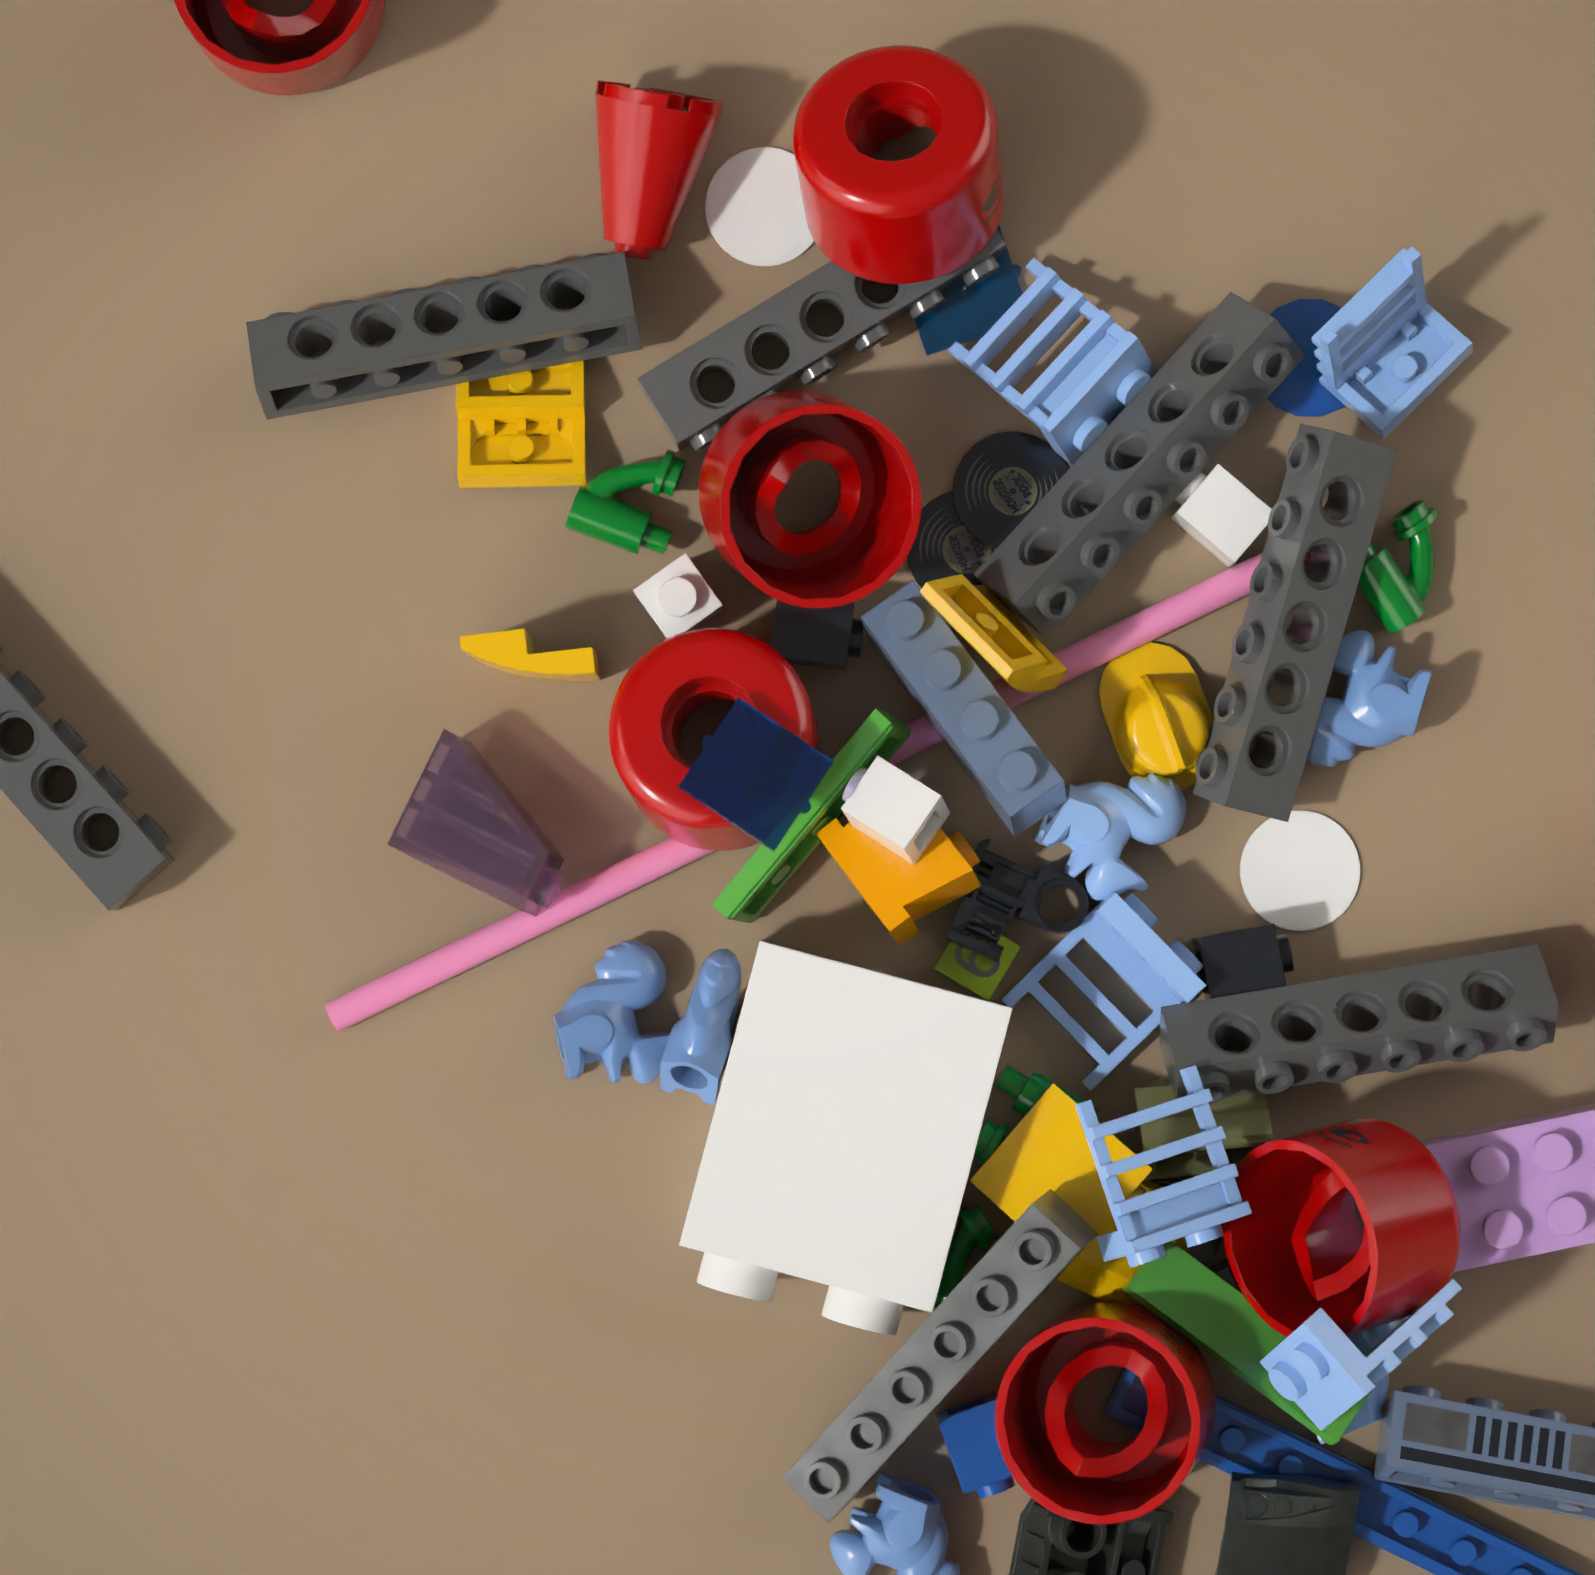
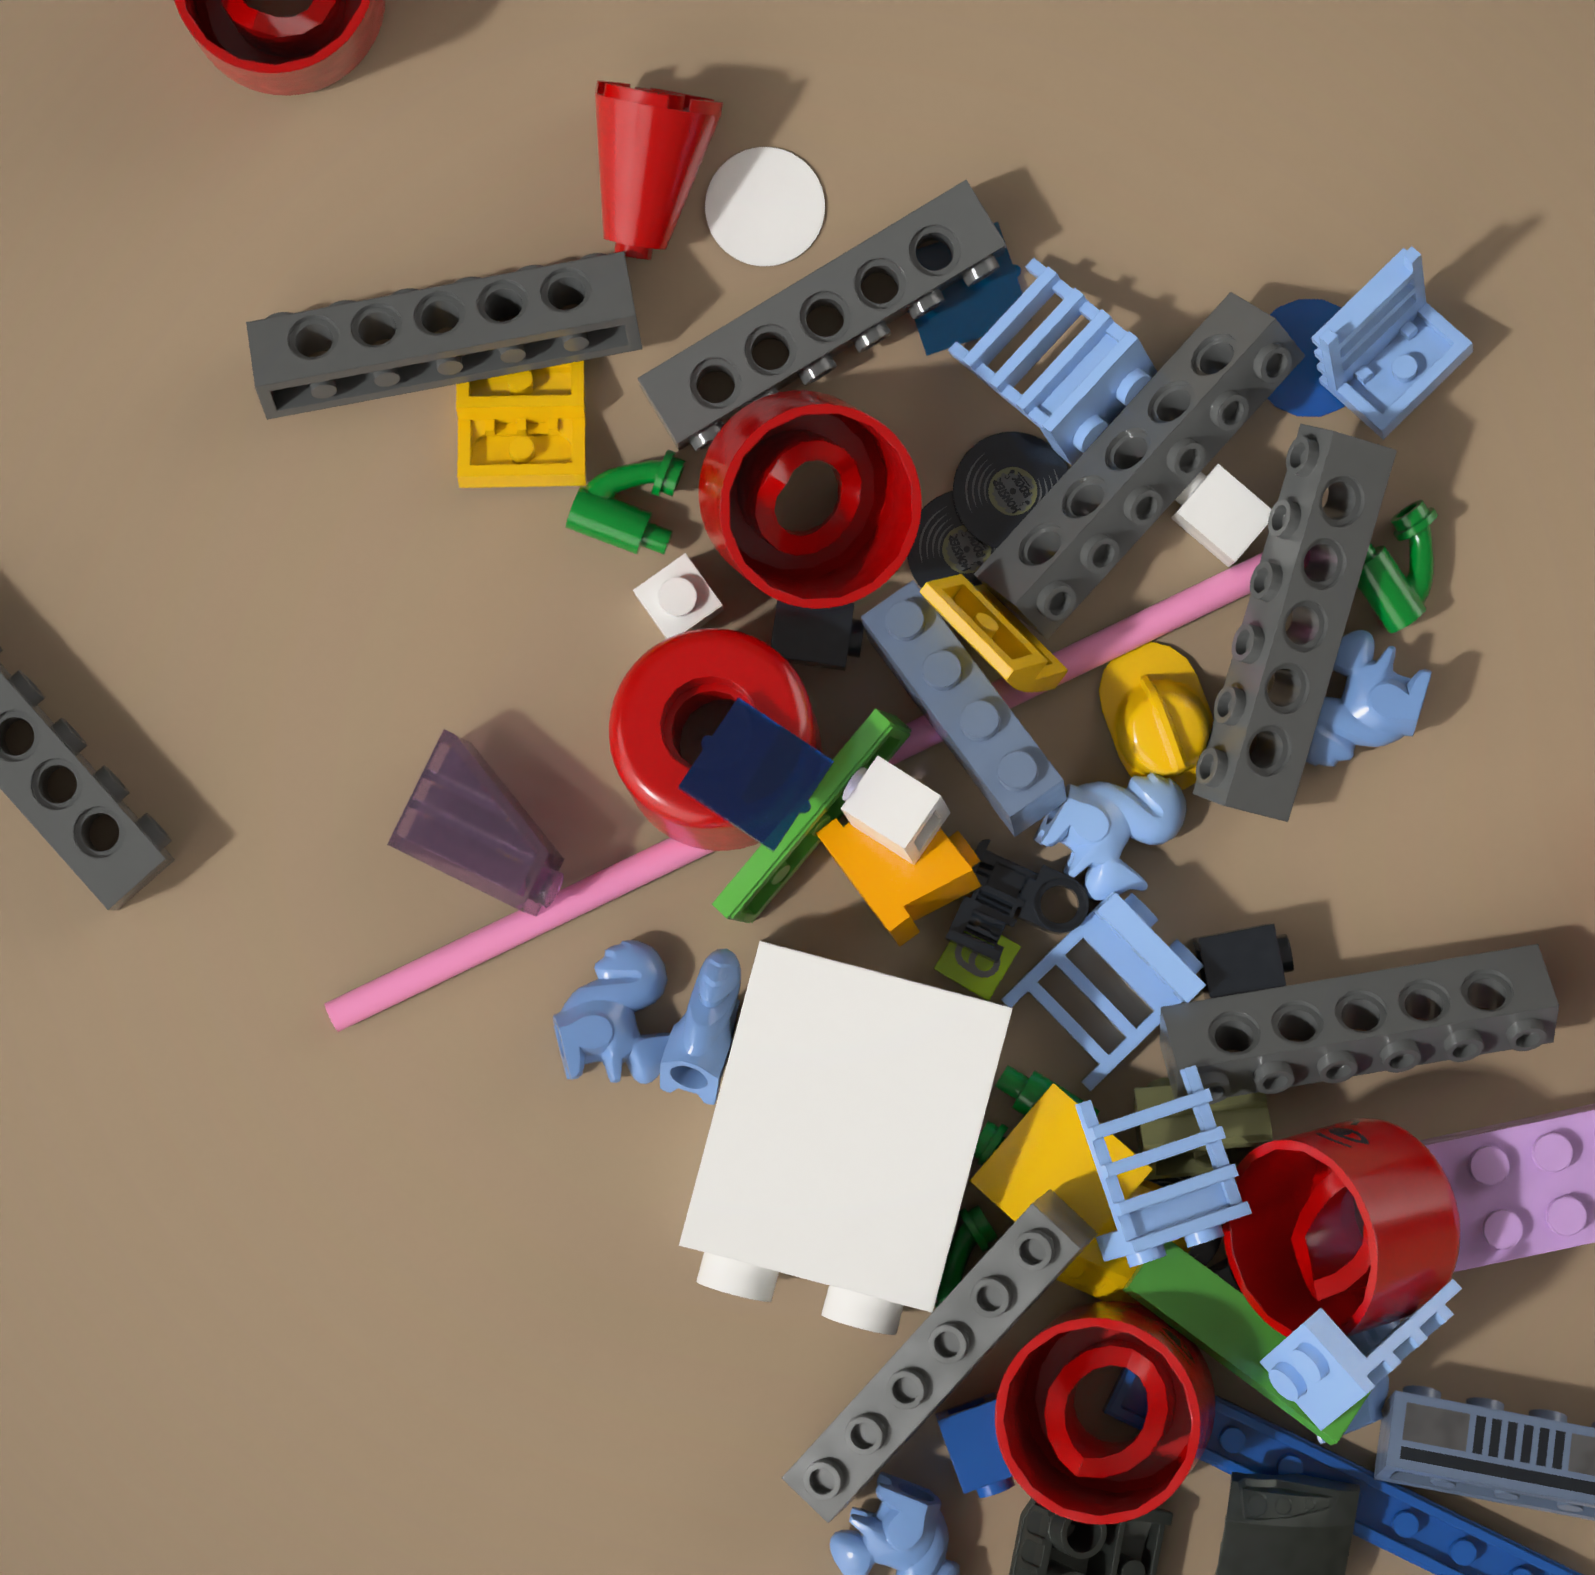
yellow slope [459,629,601,682] -> none
red piece [793,45,1005,284] -> none
white sticker [1240,810,1360,931] -> none

